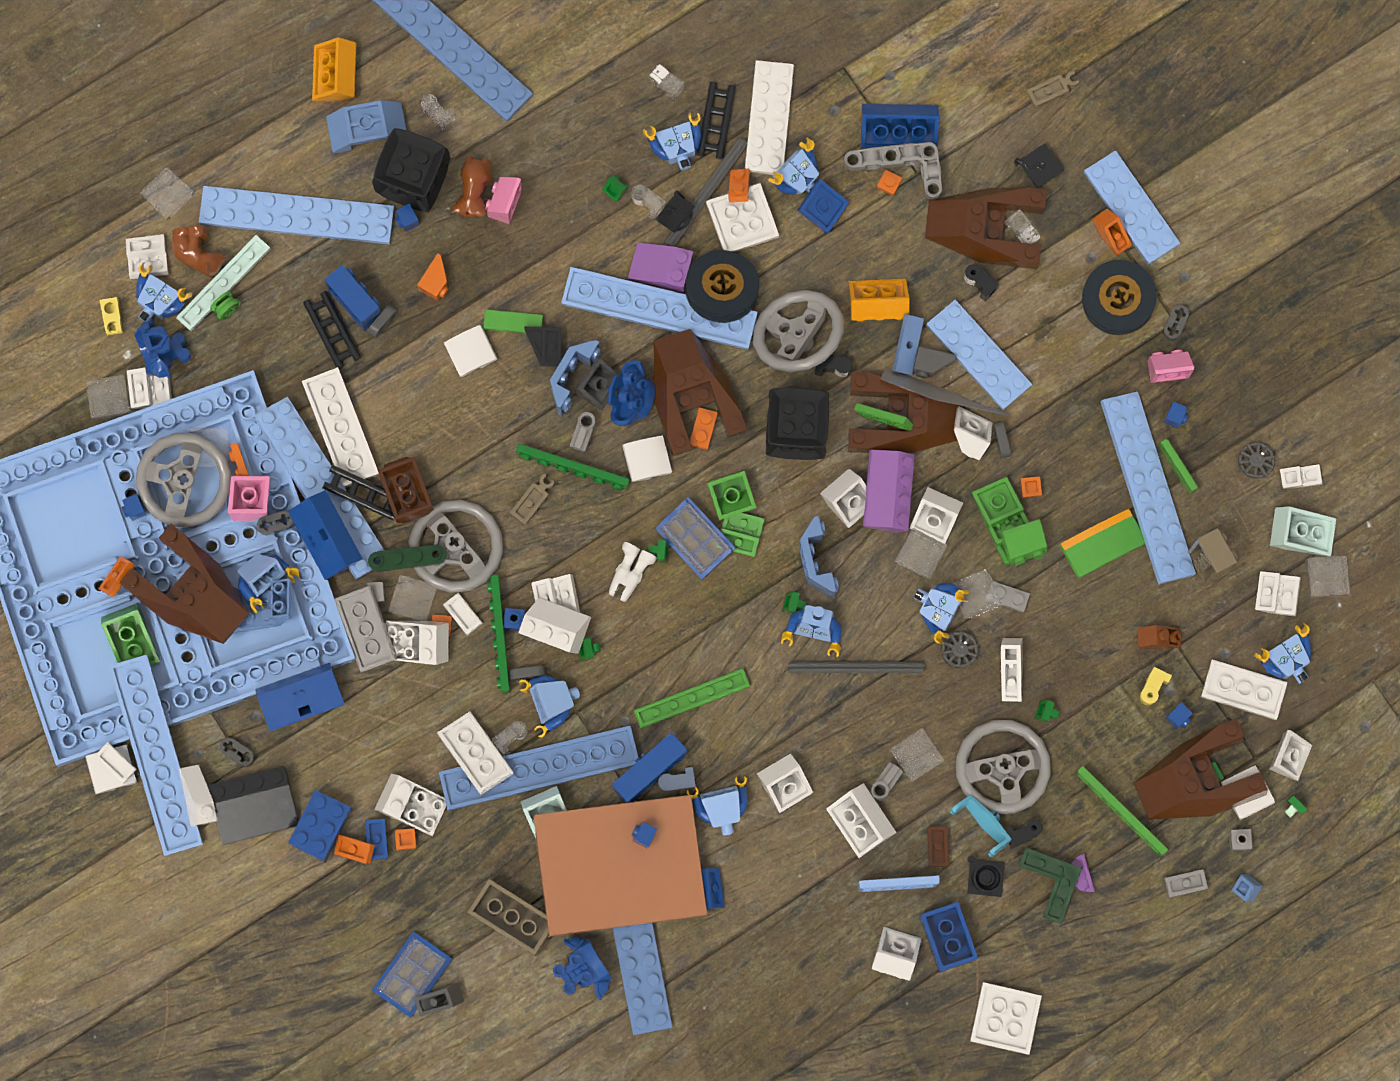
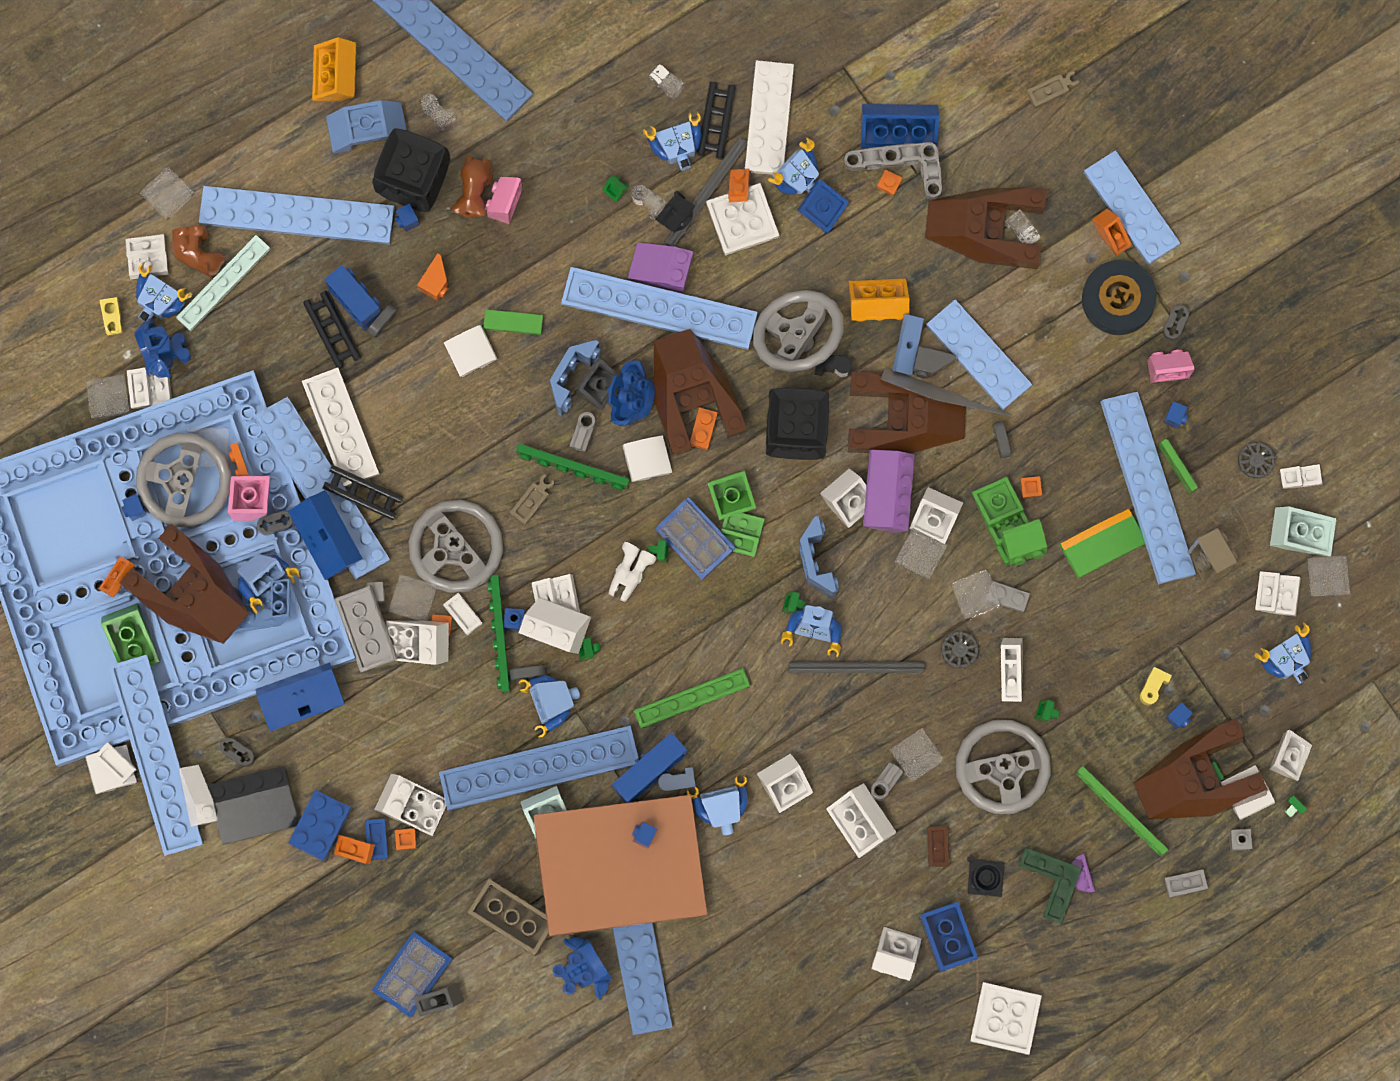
bright green wheel [210,291,241,321] -> none
dark green plate [368,545,447,572] -> none
reddish brown slope [378,457,434,523] -> none
white tile [437,712,514,795] -> none
clear leg [491,721,528,756] -> none
black wing [524,326,562,367] -> none
black wheel [685,250,759,323] -> none
blue plate [701,868,725,909] -> none
bright green tile [854,403,913,431] -> none
light blue tile [857,876,940,892] -> none
torso [914,583,969,644] -> none
medium azure piece [950,794,1012,857] -> none
white slope [954,406,993,460] -> none
black leg [964,264,999,302] -> none
black leg [1004,819,1043,849] -> none
black hat [1014,143,1064,188] -> none
dark orange slope [1137,625,1181,649] -> none
white tile [1201,659,1287,720] -> none
medium blue slope [1232,874,1263,902] -> none

